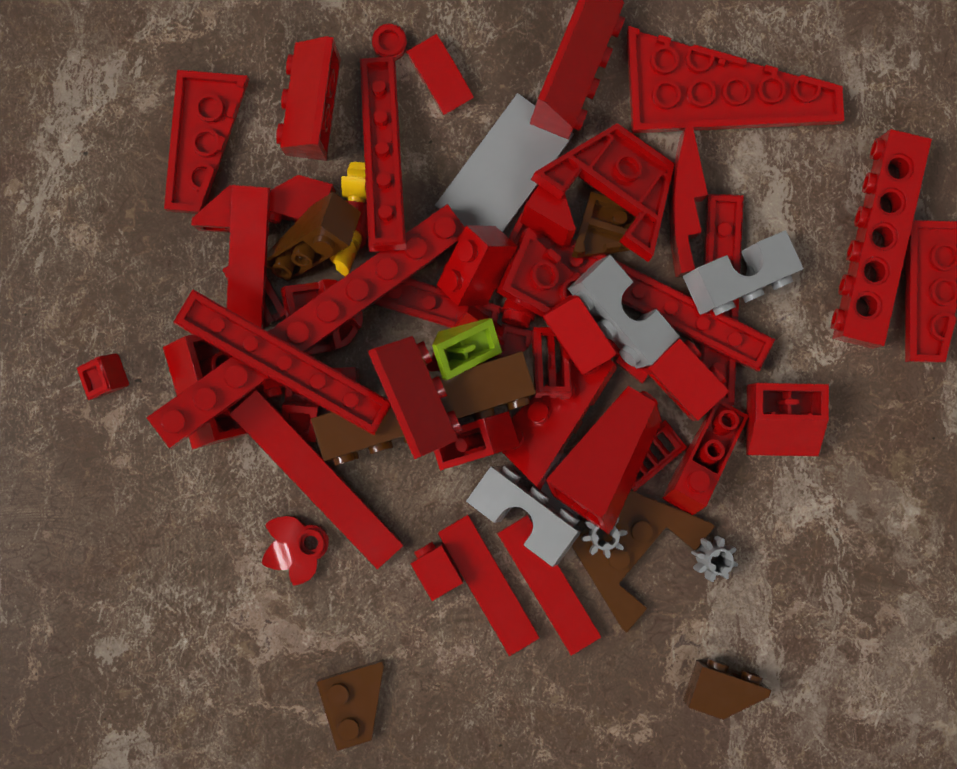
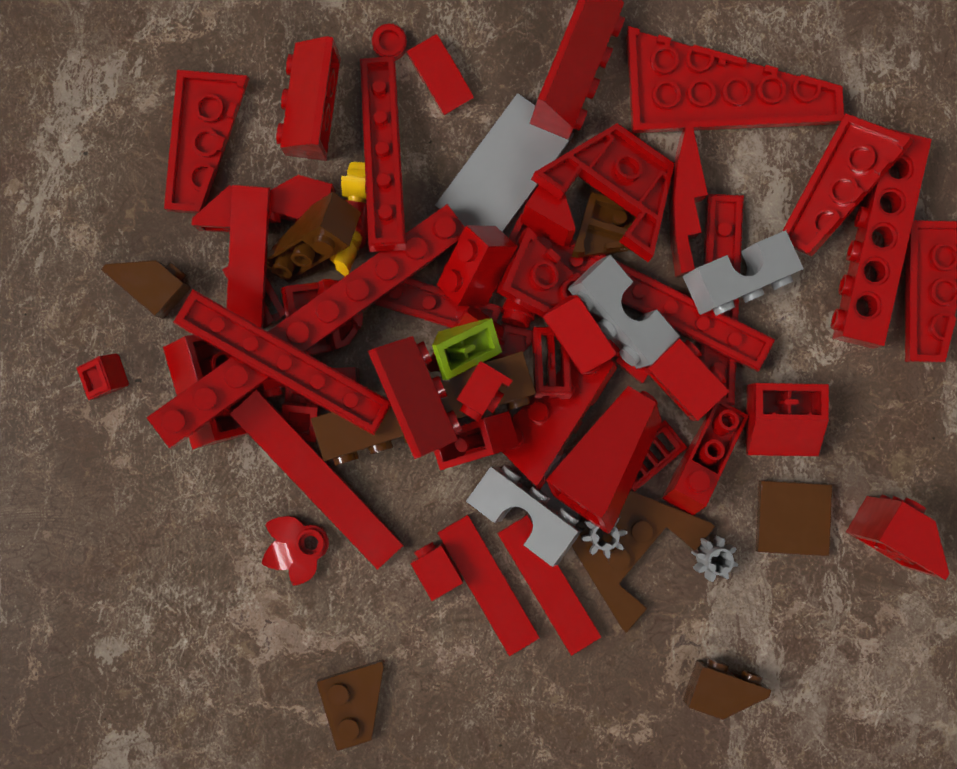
none -> reddish brown slope [101,260,191,319]
none -> red brick [457,361,513,422]
none -> reddish brown tile [755,481,832,556]
none -> red wing [783,113,913,257]
none -> red slope [846,494,950,580]

